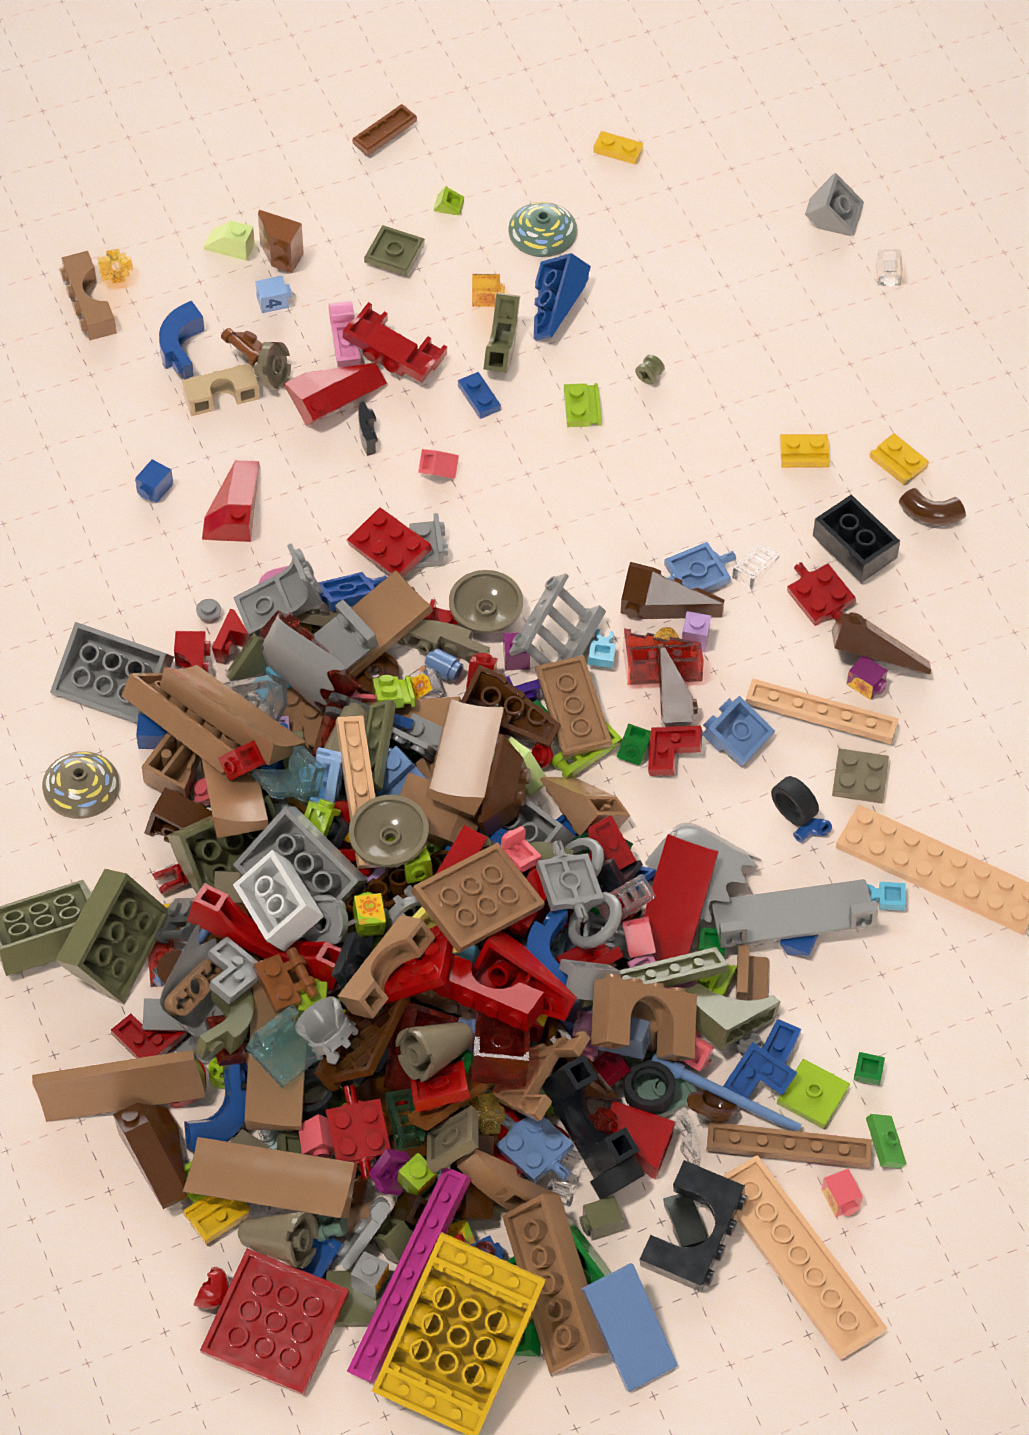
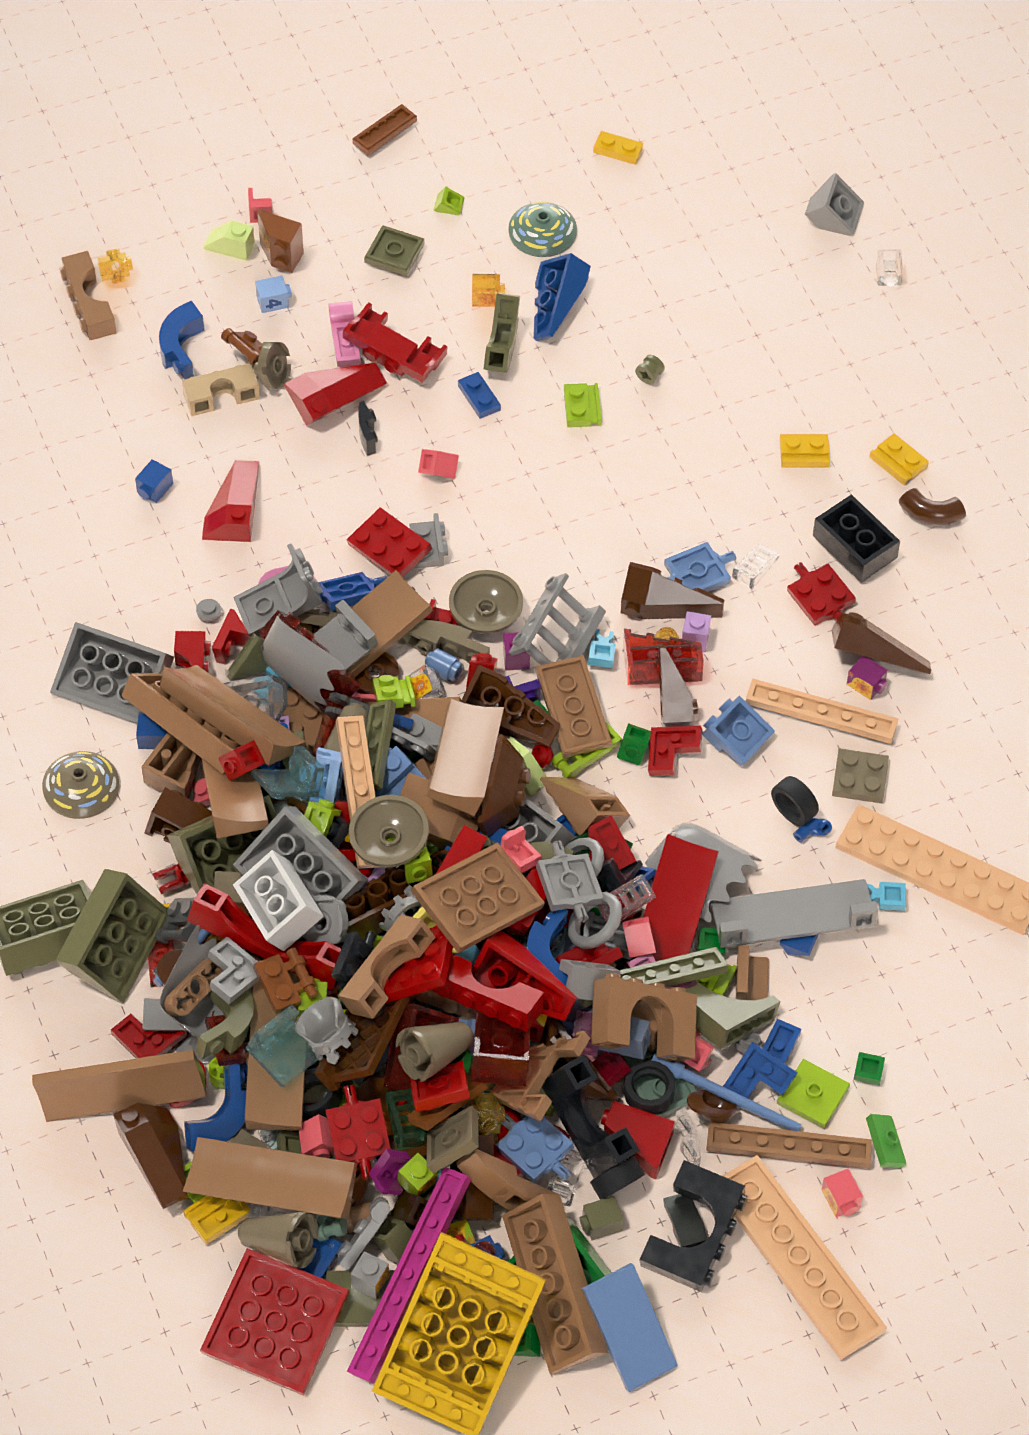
red hair [193,1267,229,1309] -> none
brick [353,892,386,937] -> none
clear red plate [588,1107,618,1132] -> none
none -> coral panel [248,188,273,223]

